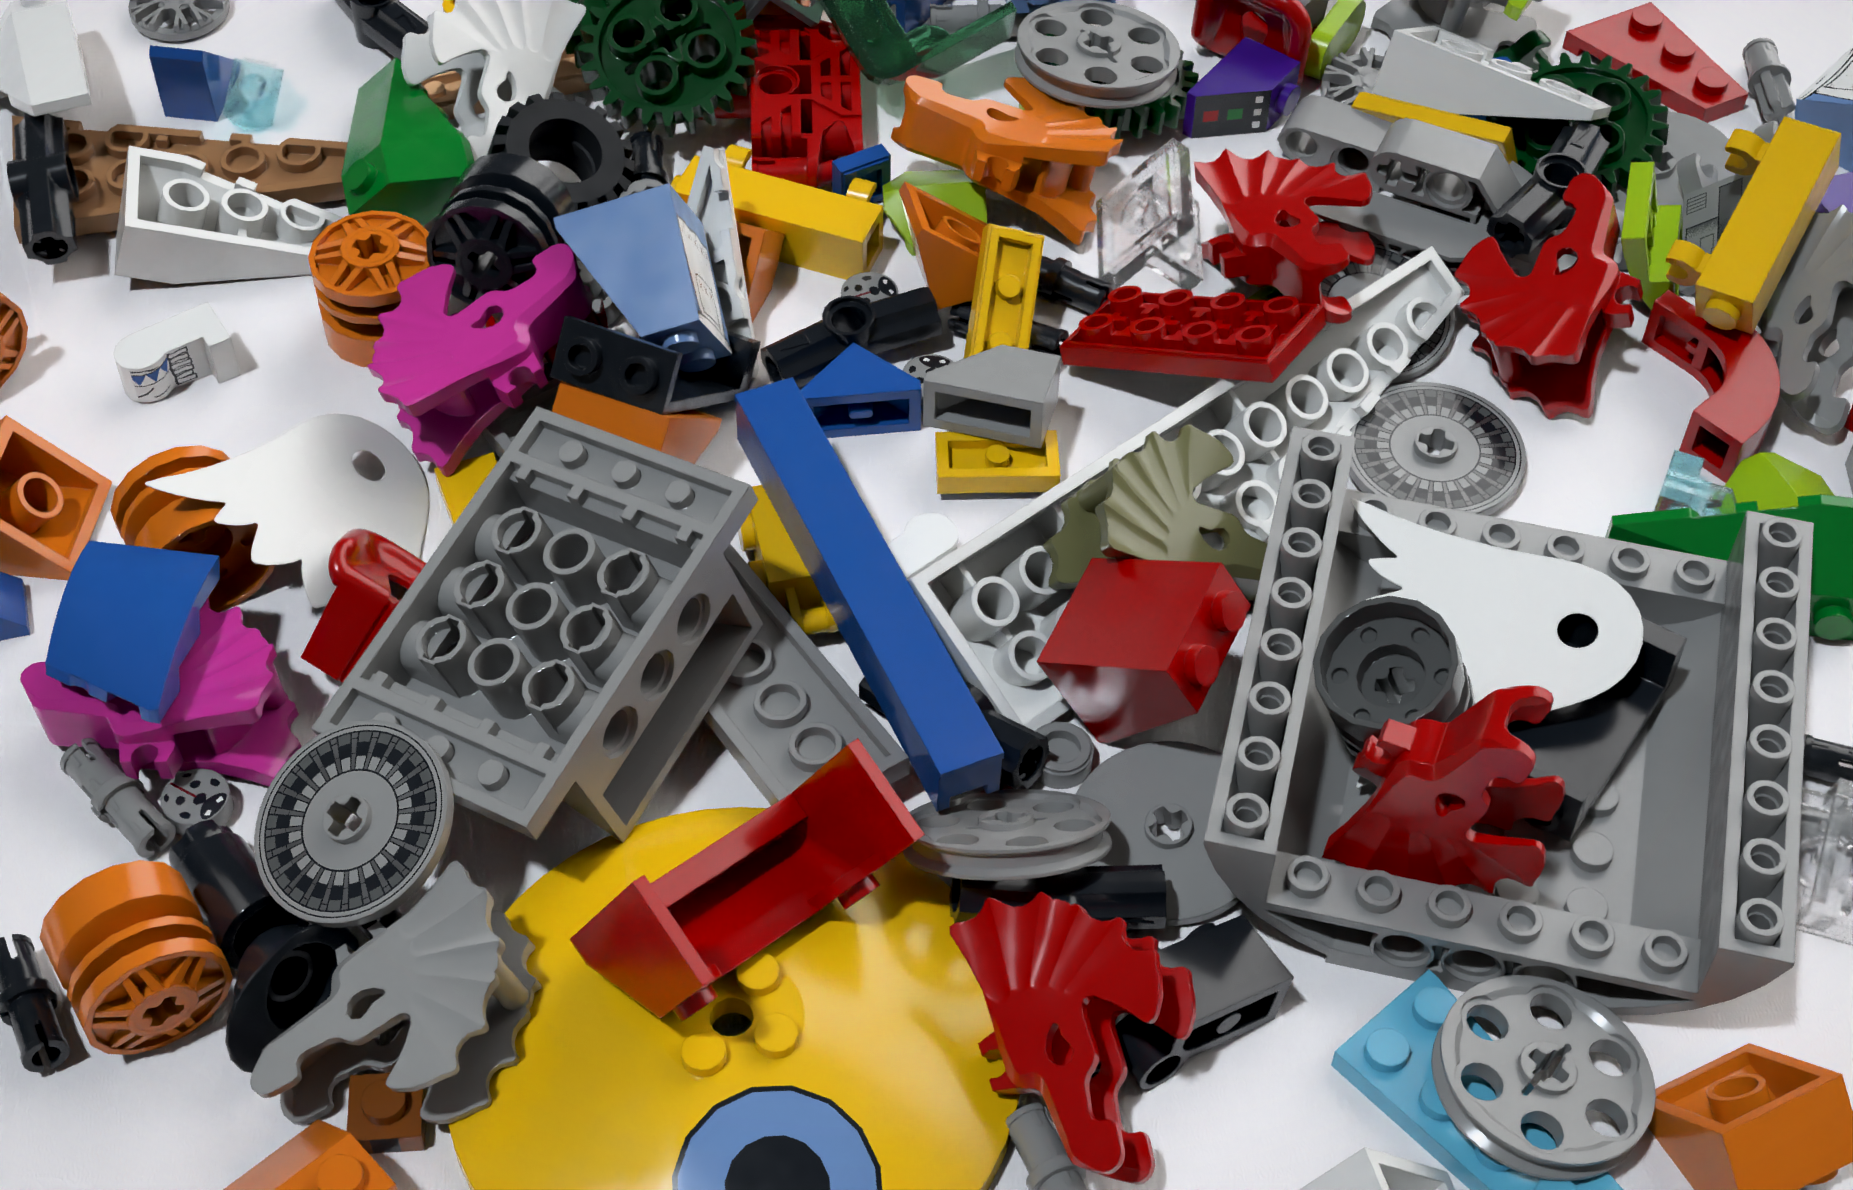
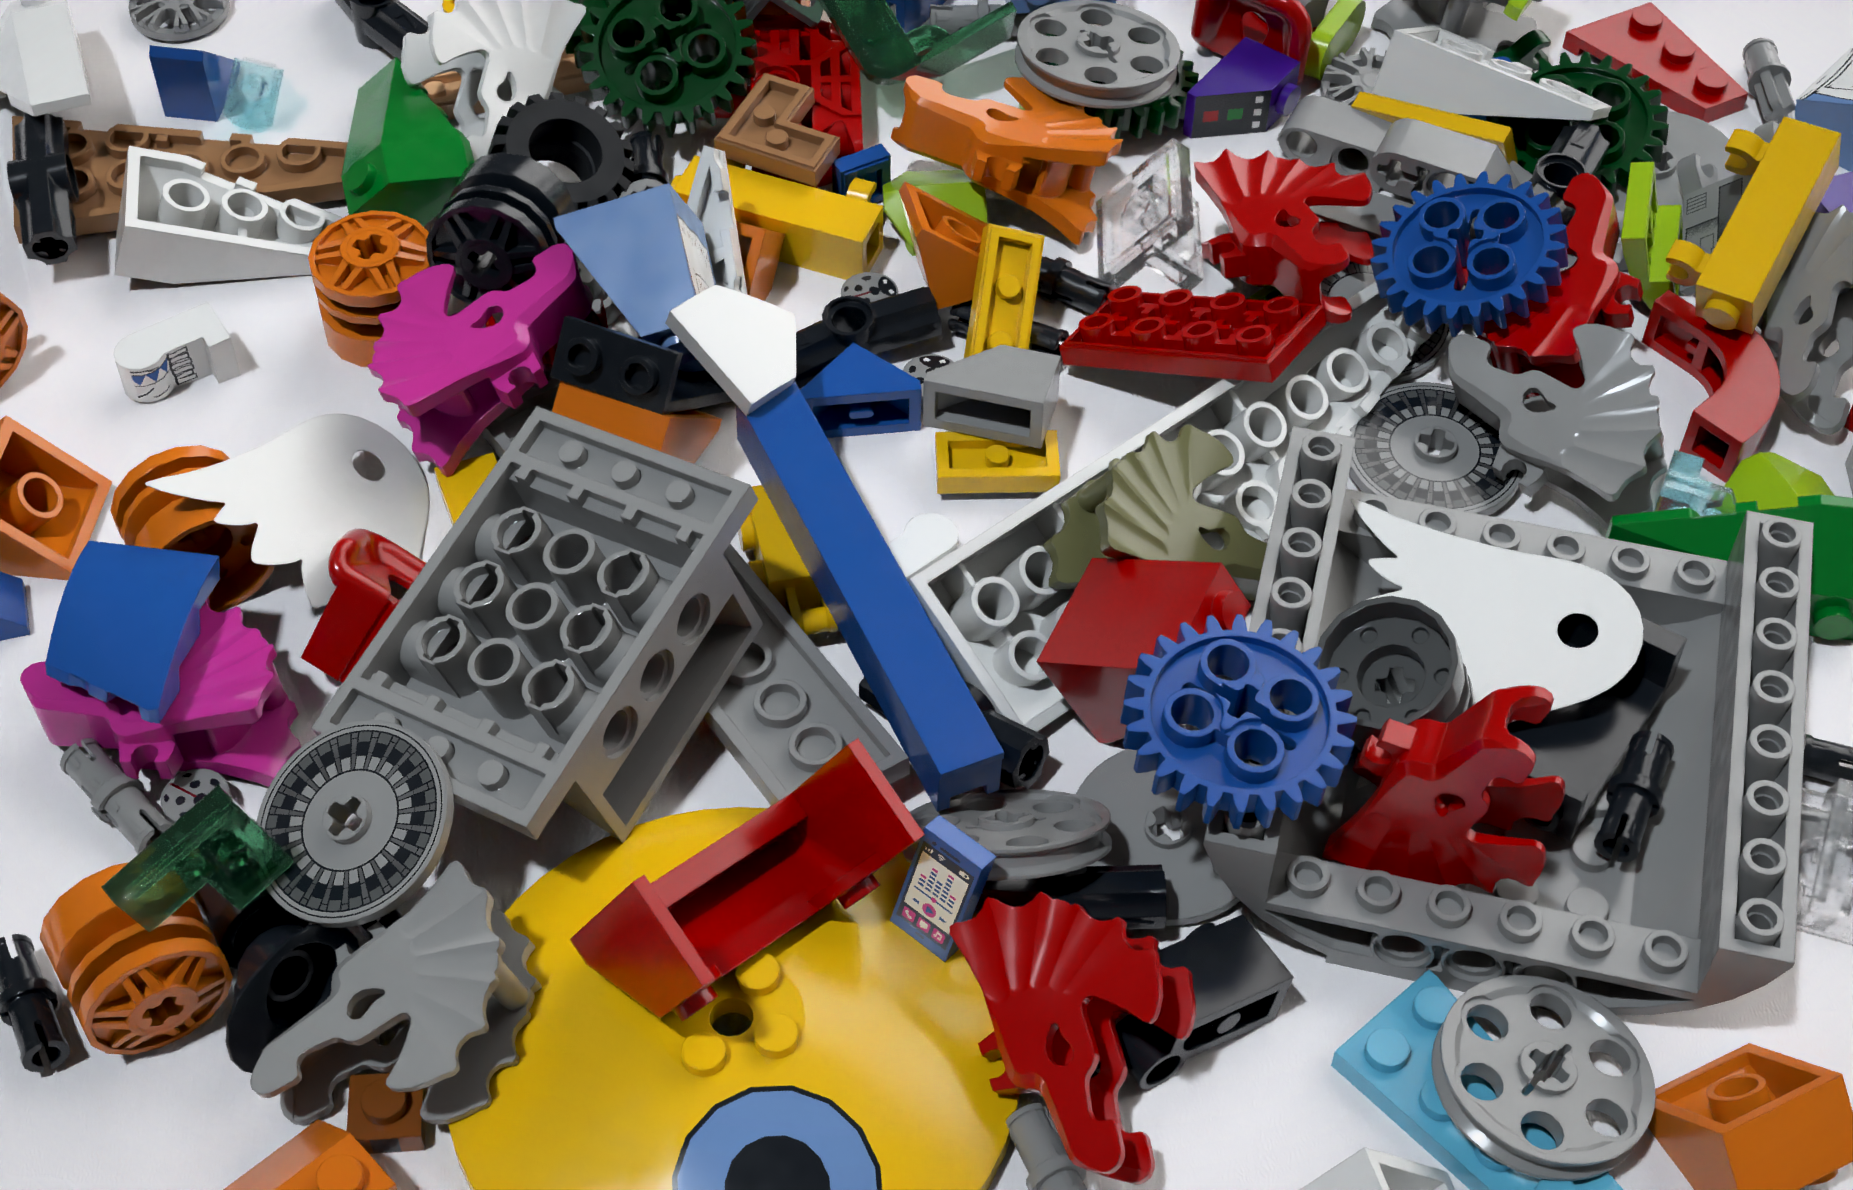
light grey tile [1035,722,1094,789] -> none
none -> clear green tile [101,785,294,932]
none -> white slope [665,285,796,416]
none -> medium nougat tile [714,73,840,187]
none -> tile [890,815,996,962]
none -> blue gear [1120,614,1357,829]
none -> blue gear [1370,171,1569,337]
none -> light grey animal [1448,324,1667,530]
none -> black pin [1594,730,1674,862]

